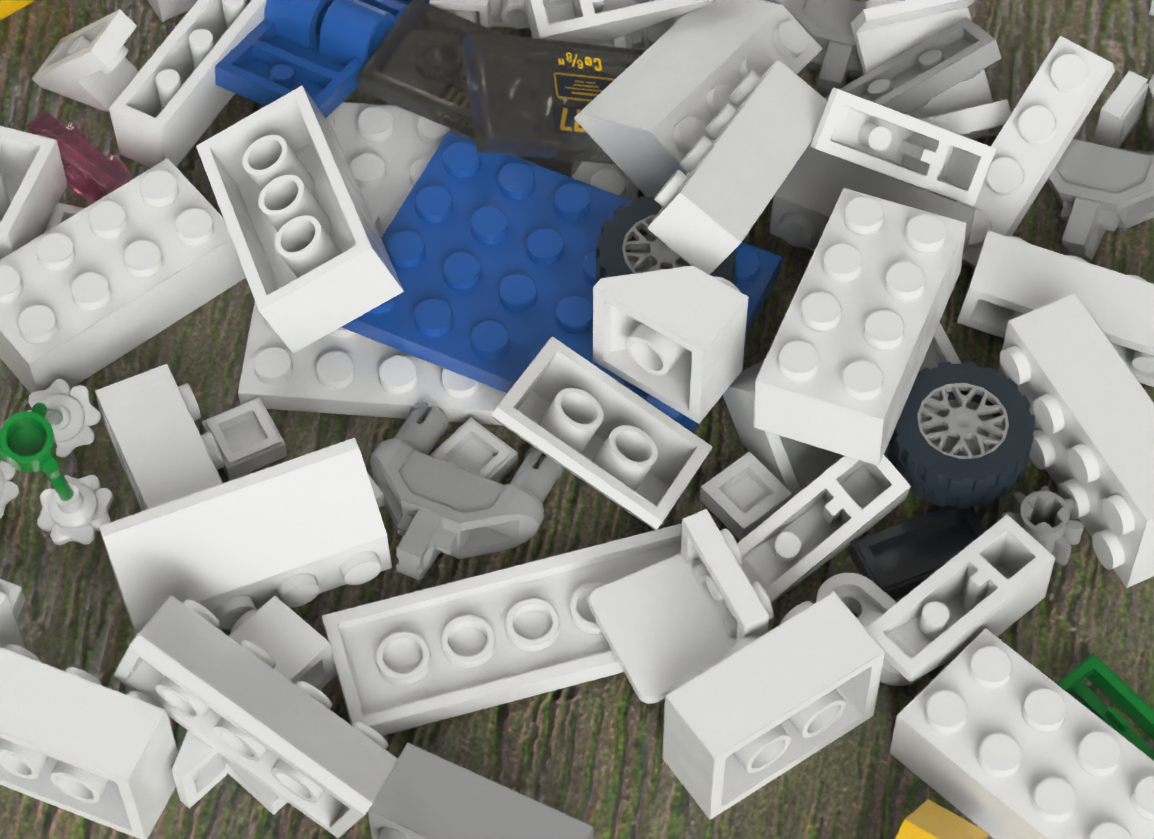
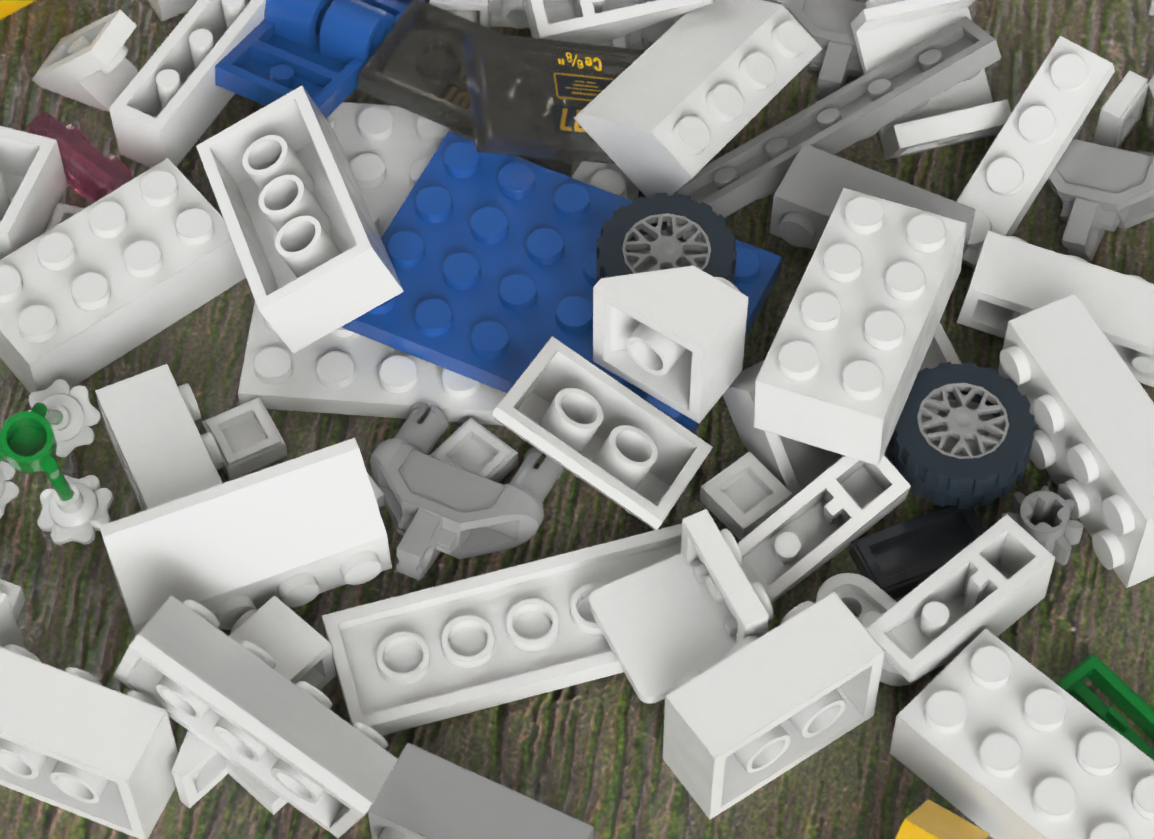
white brick [647,59,828,275] -> none
white slope [810,87,996,207] -> none

